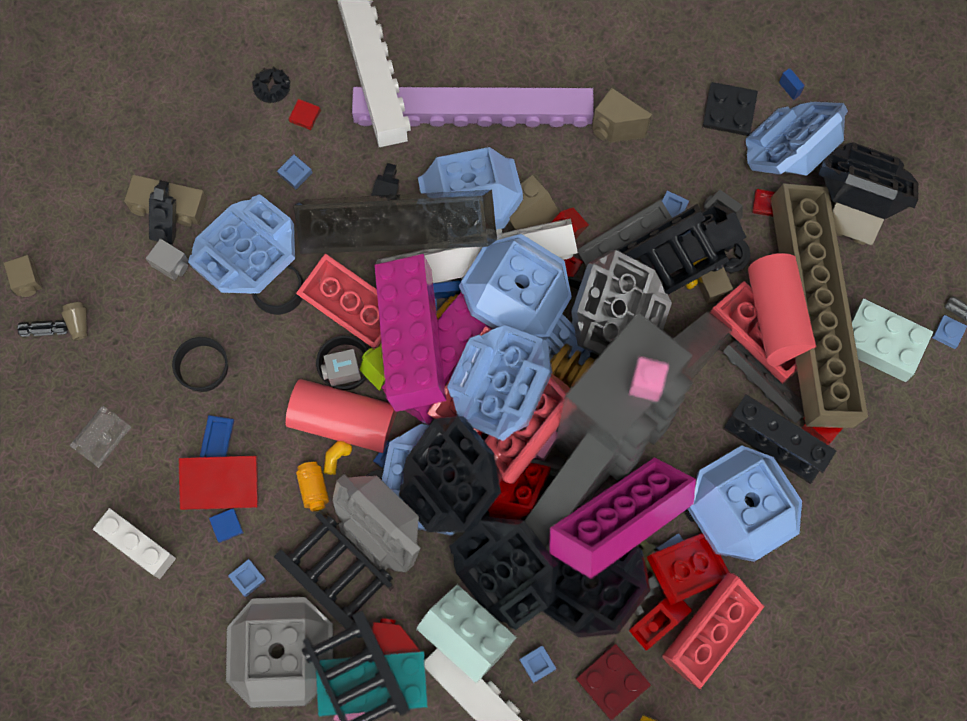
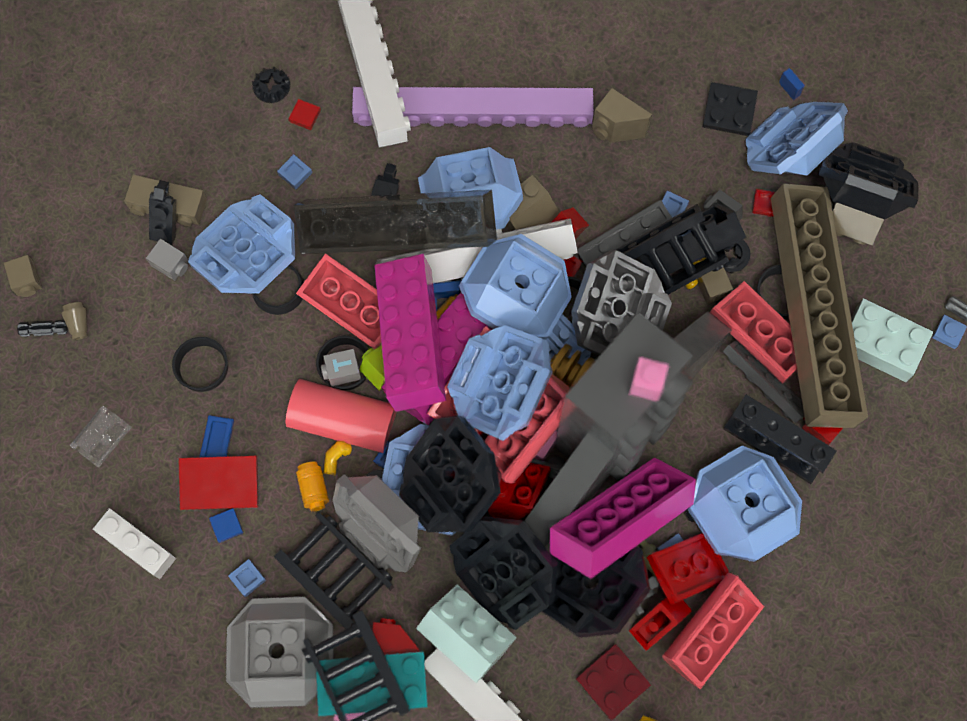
medium blue plate [520,646,556,683] -> none
coral brick [748,253,816,367] -> none

